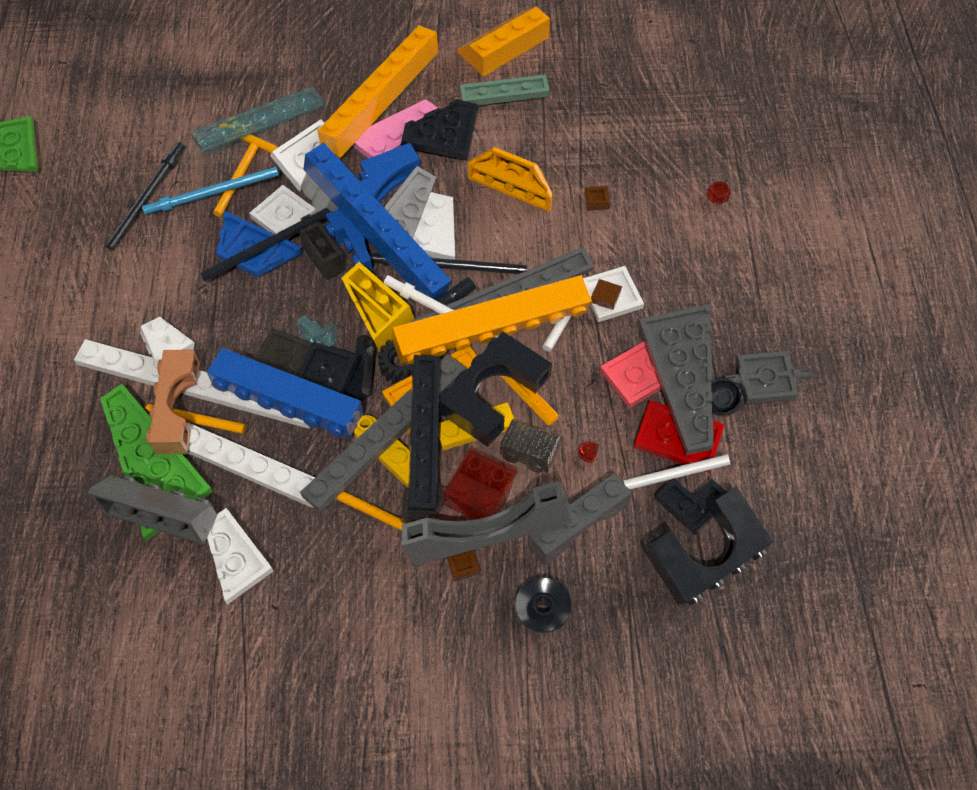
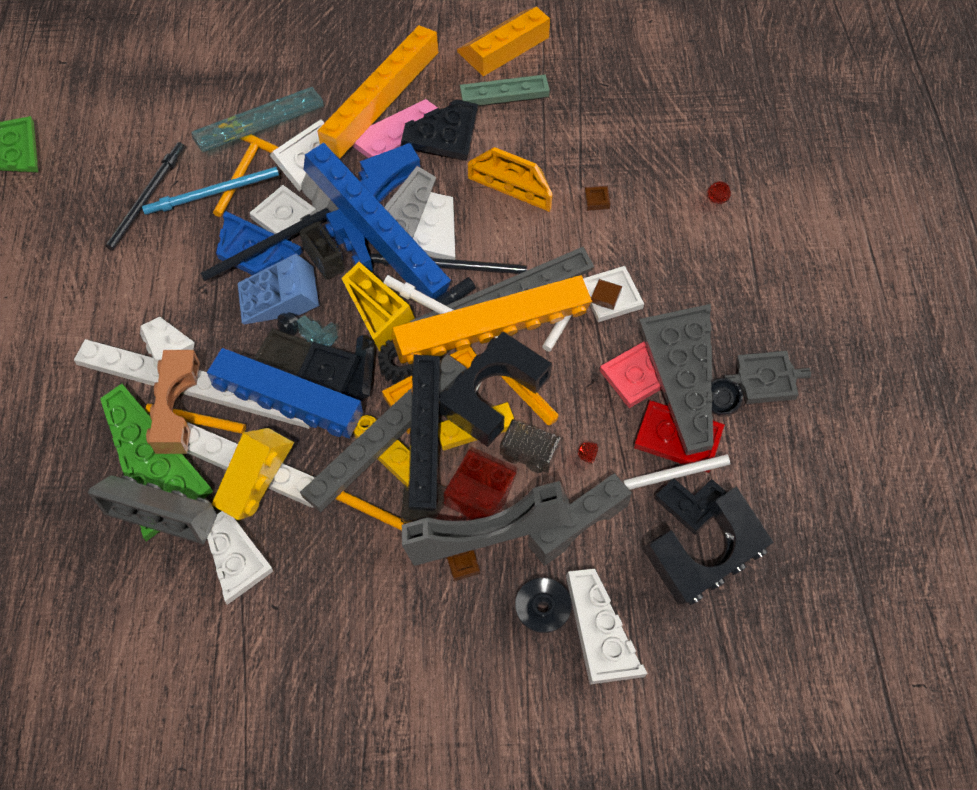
none -> yellow wedge [212,428,294,520]
none -> medium blue slope [238,254,319,324]
none -> black plate [277,312,300,337]
none -> white wing [566,569,647,684]

